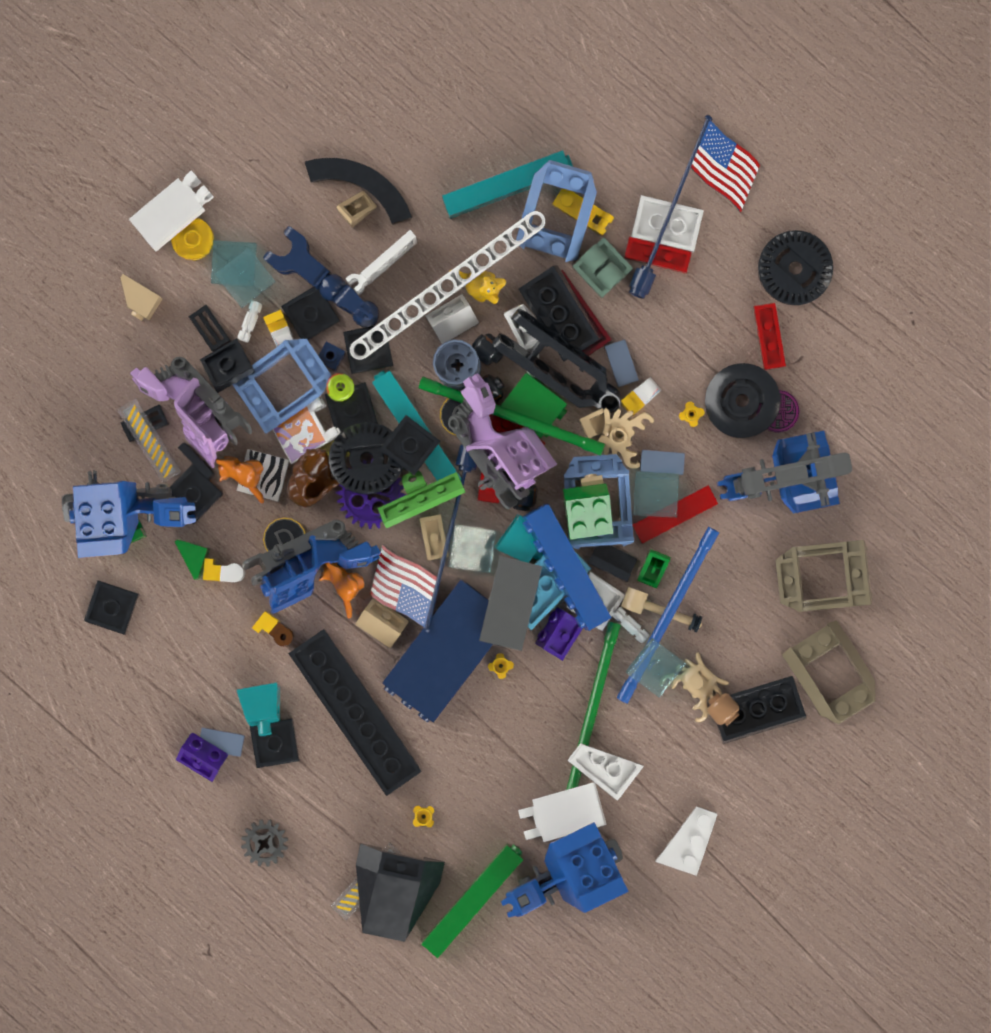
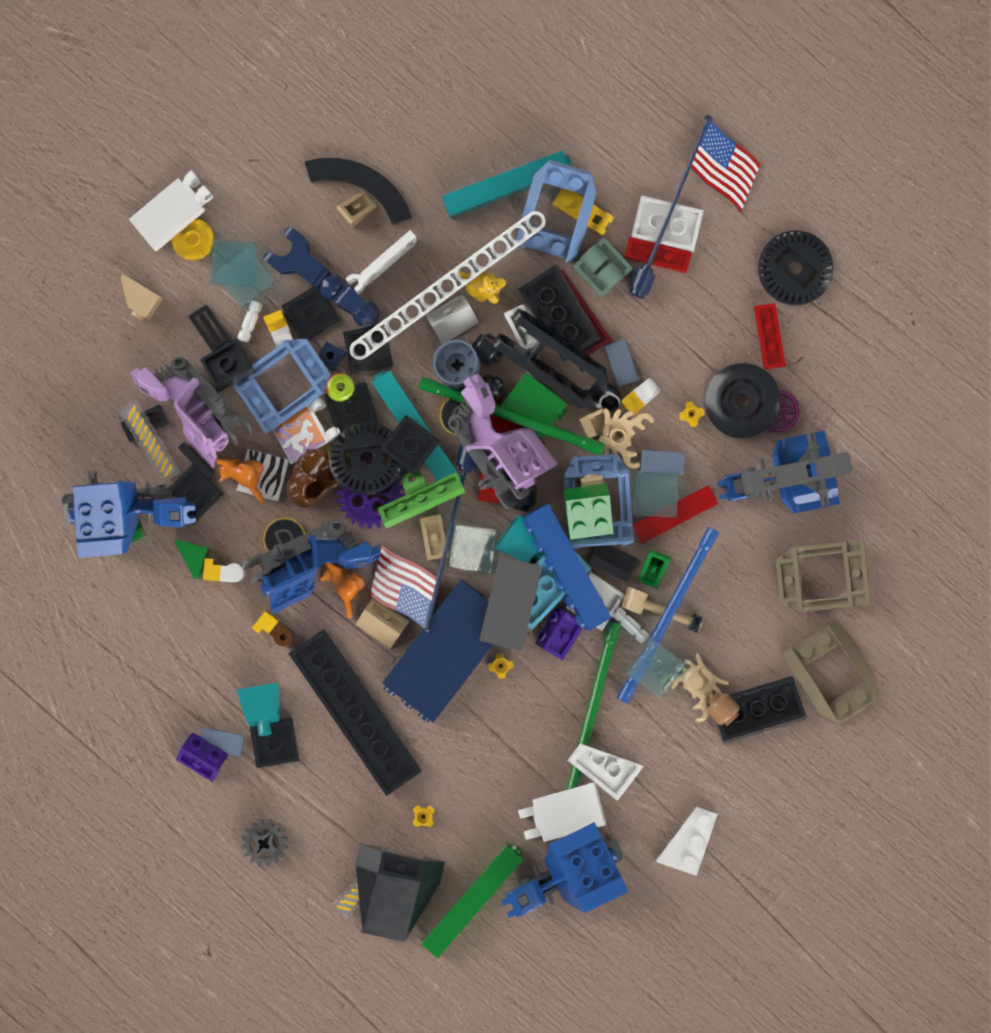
black tile [84,580,139,635] -> none

